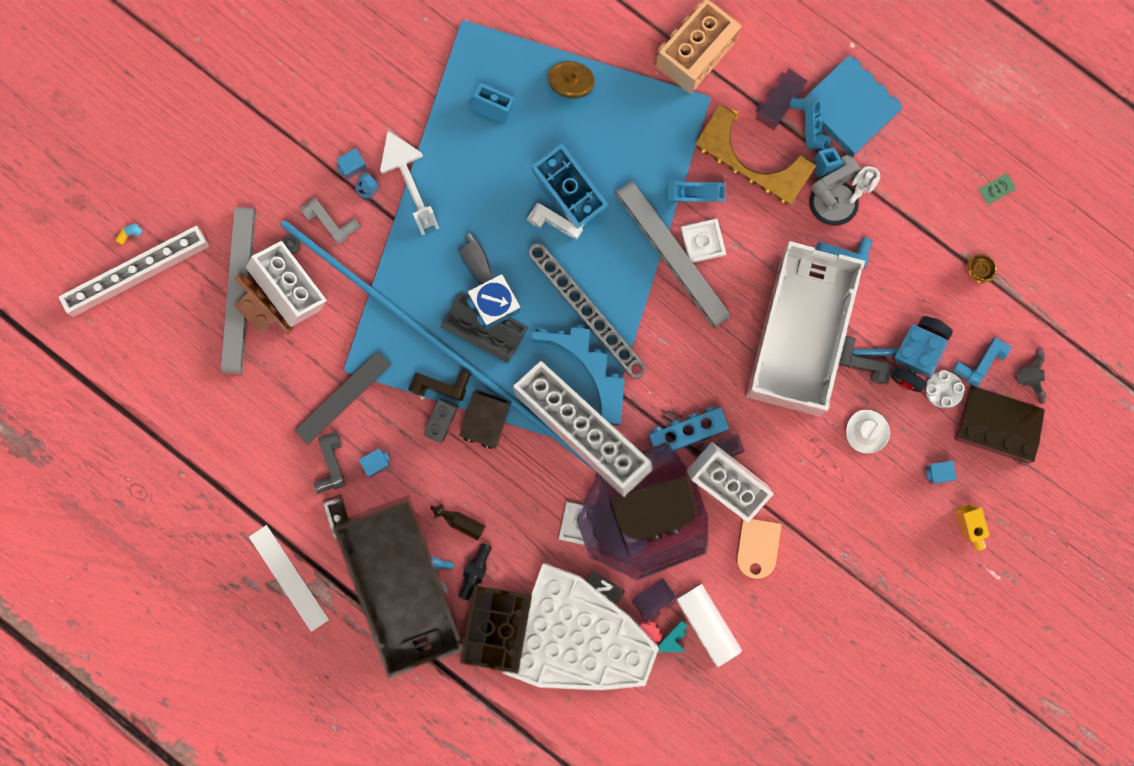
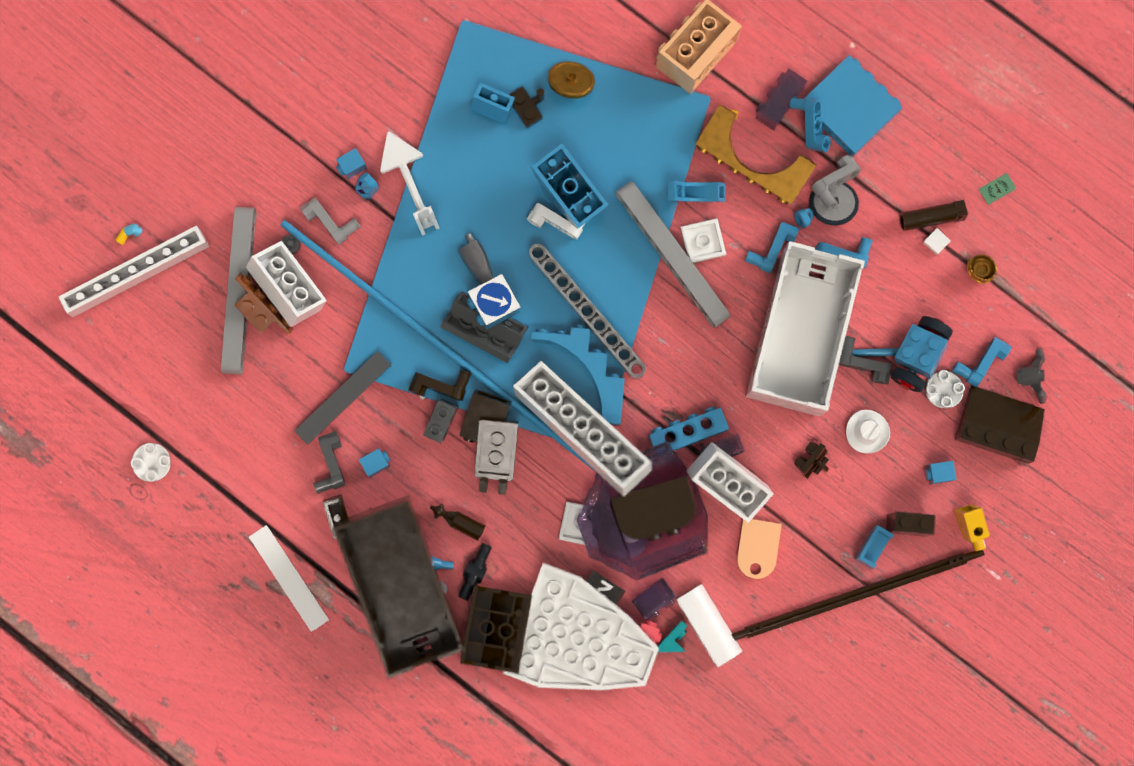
dark azure brick [813,147,843,179] -> none
white piece [849,166,880,203] -> none
none -> white dish [131,443,171,482]
none -> tile [474,418,518,495]
none -> dark brown plate [509,86,544,128]
none -> dark brown axle [732,550,985,640]
none -> dark azure beam [744,222,799,274]
none -> dark azure tile [794,208,813,229]
none -> dark brown hips [794,442,829,479]
none -> dark azure panel [854,525,894,569]
none -> dark brown brick [886,511,935,537]
none -> dark brown piece [899,200,968,231]
none -> white tile [923,228,951,256]

